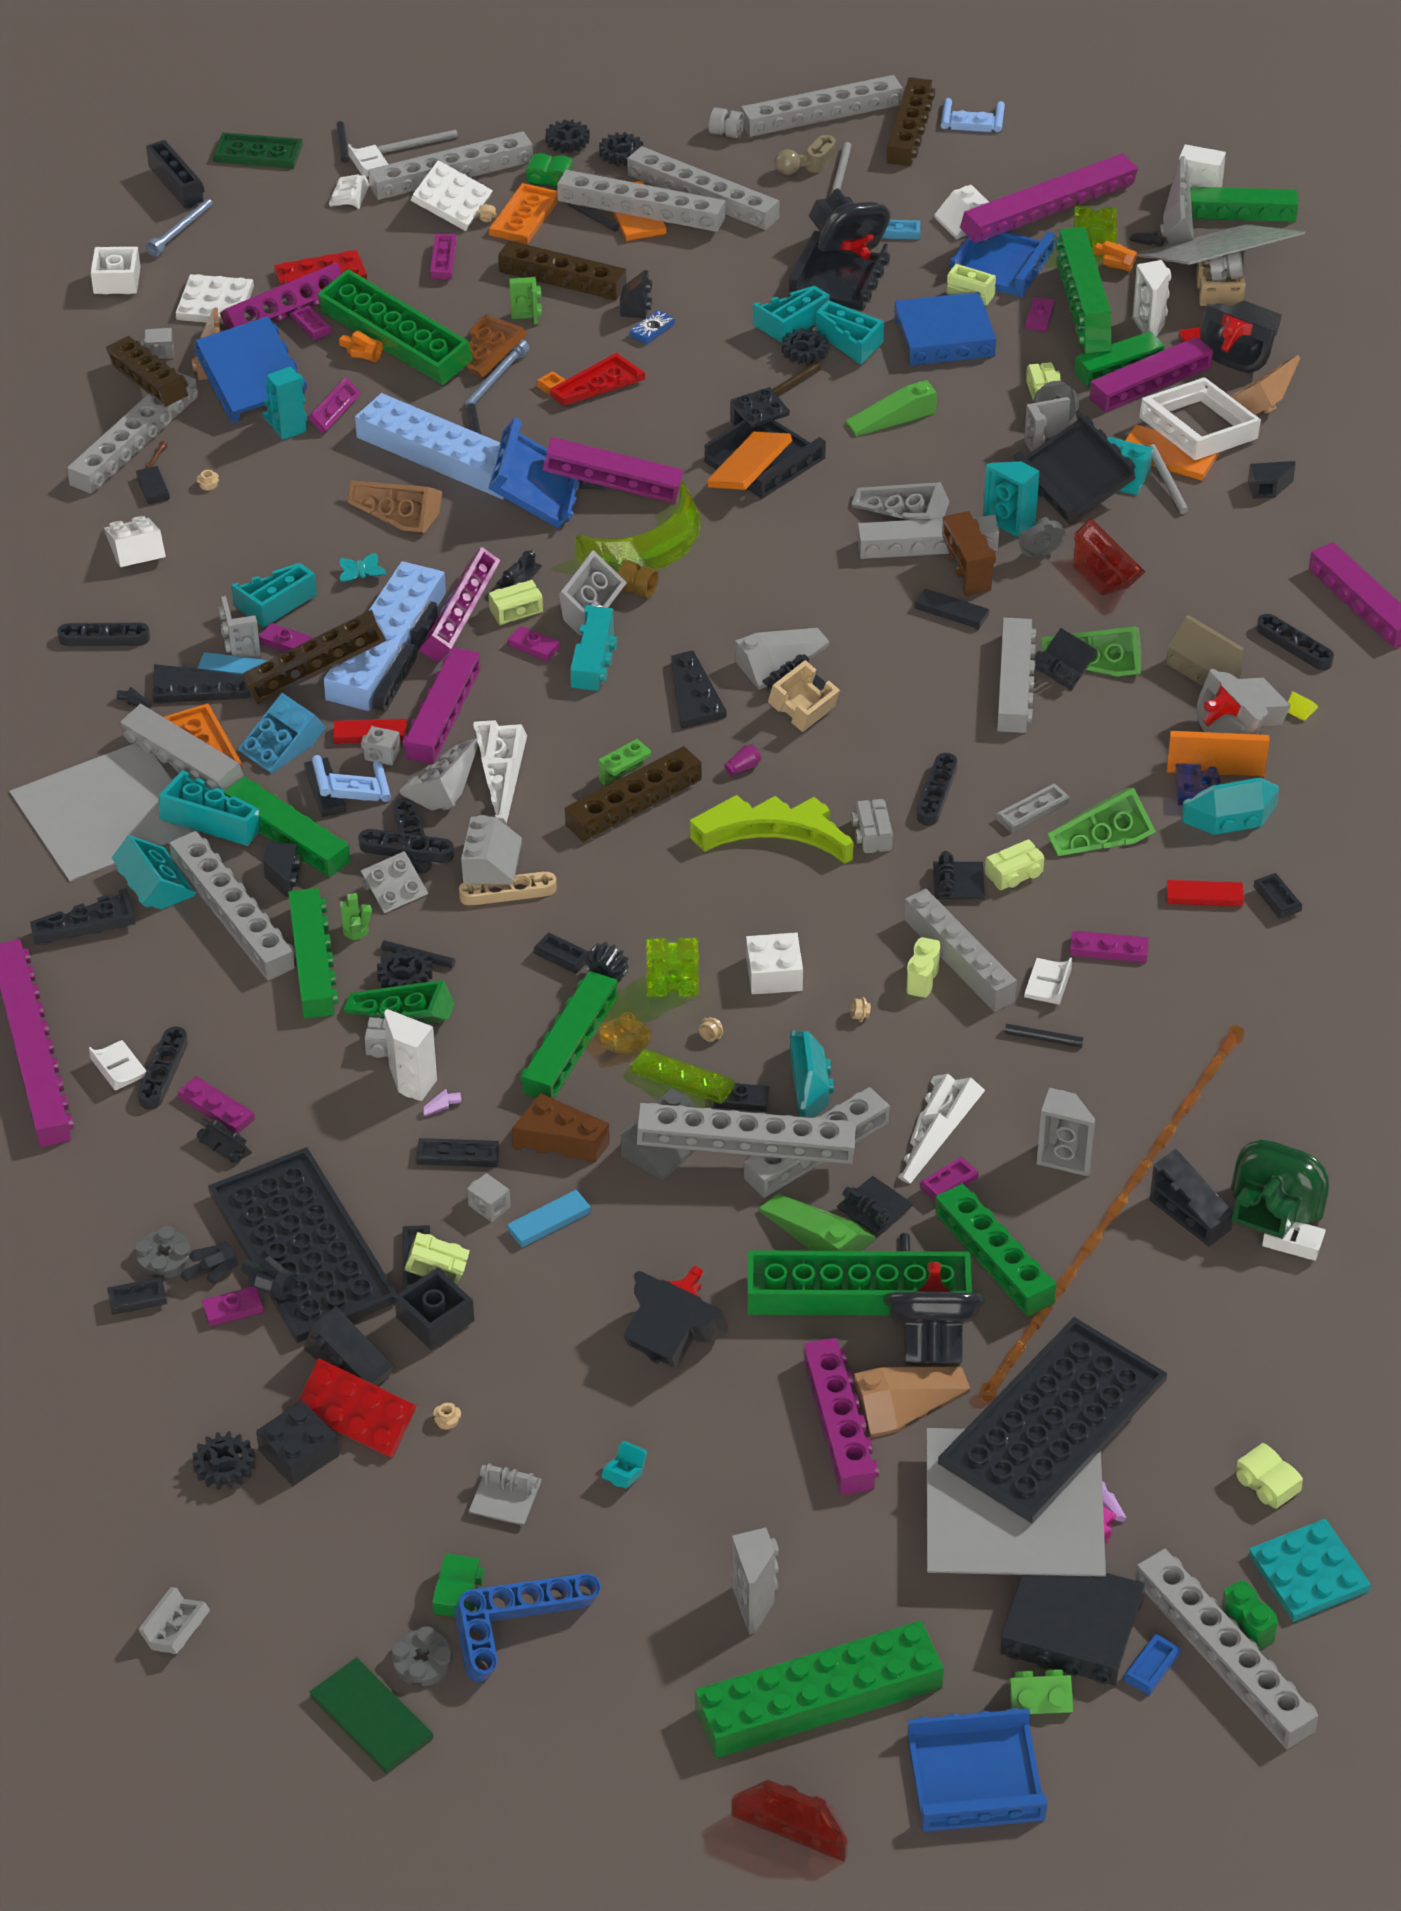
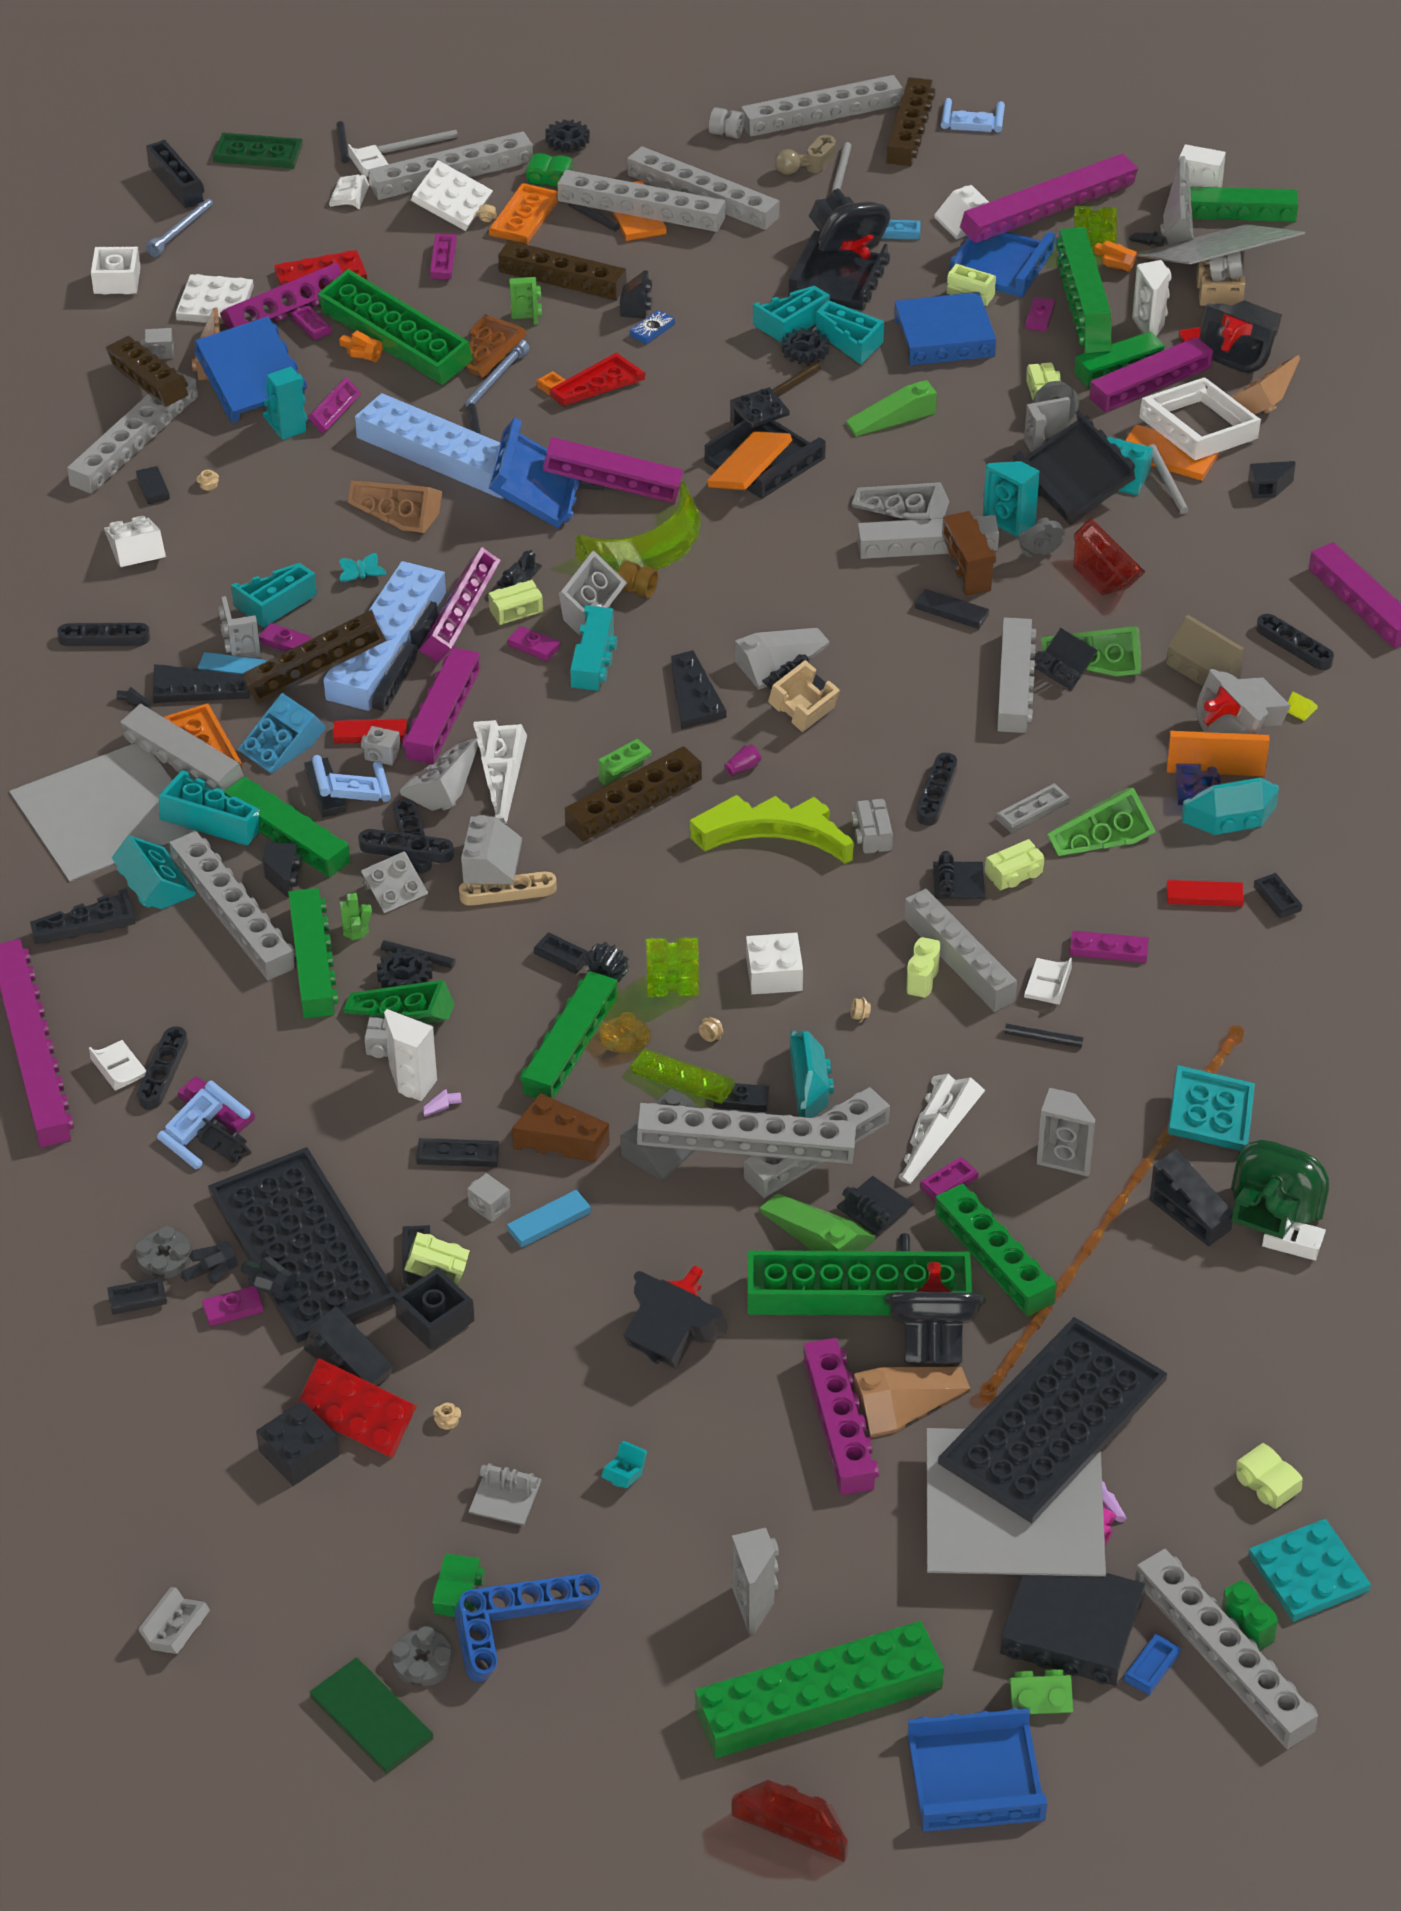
reddish brown hinge [145,441,168,468] -> none
black gear [192,1431,255,1490] -> none
black gear [599,132,643,166] -> none
none -> light blue plate [157,1081,250,1169]
none -> teal plate [1167,1065,1255,1151]

